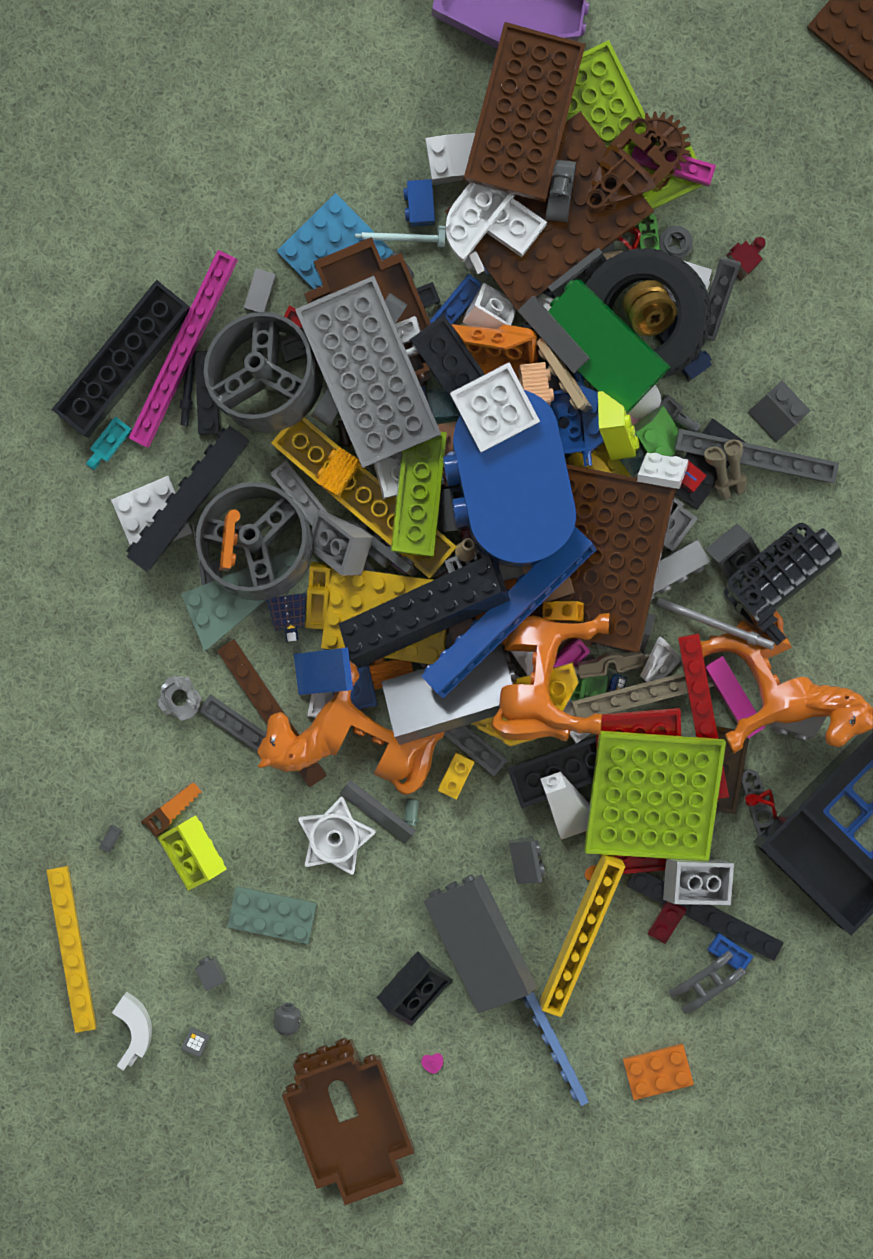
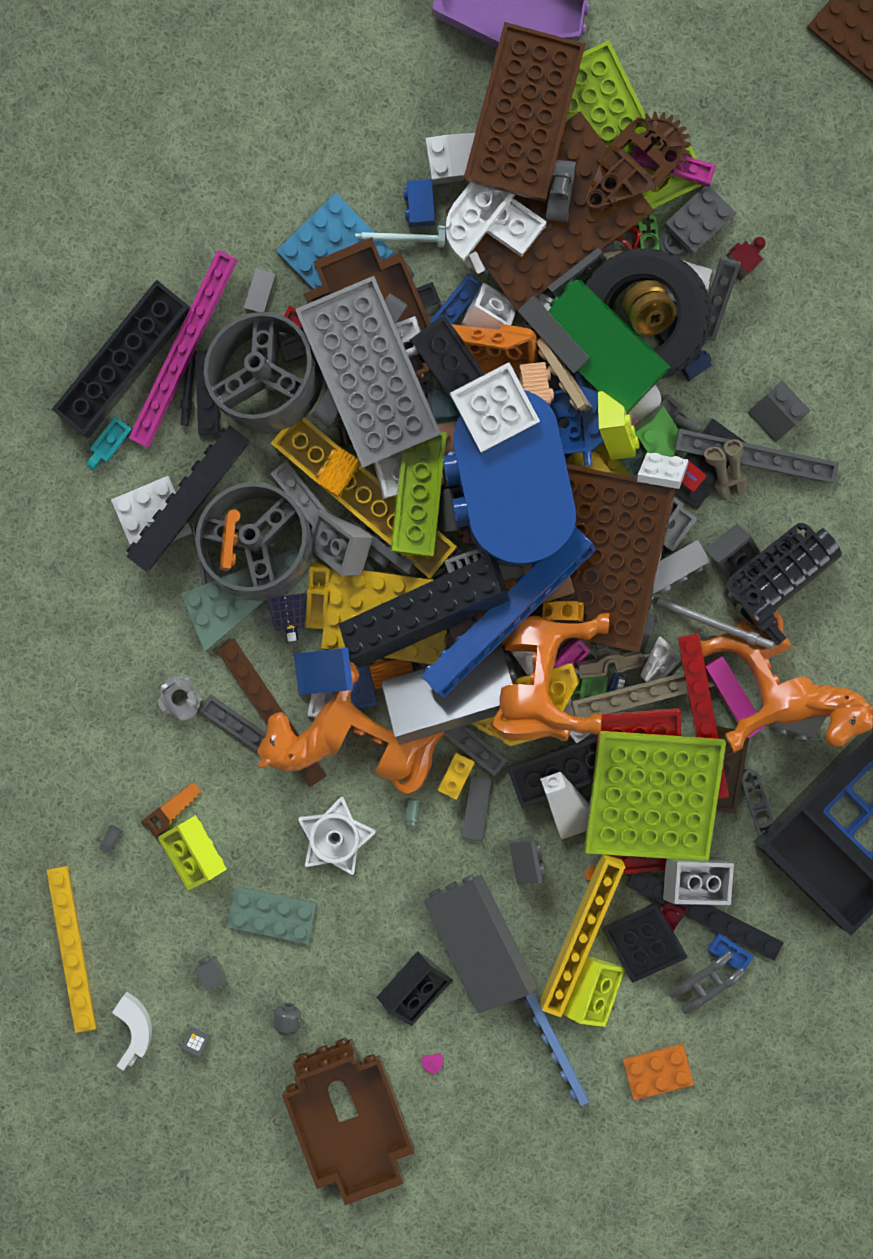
dark grey tile [340,780,416,844] -> none
tan cone [455,538,476,562] -> none
red piece [745,789,778,819] -> none
none -> dark grey tile [461,776,492,841]
none -> neon yellow slope [563,956,625,1027]
none -> black plate [602,902,687,983]
none -> dark grey plate [663,186,736,255]

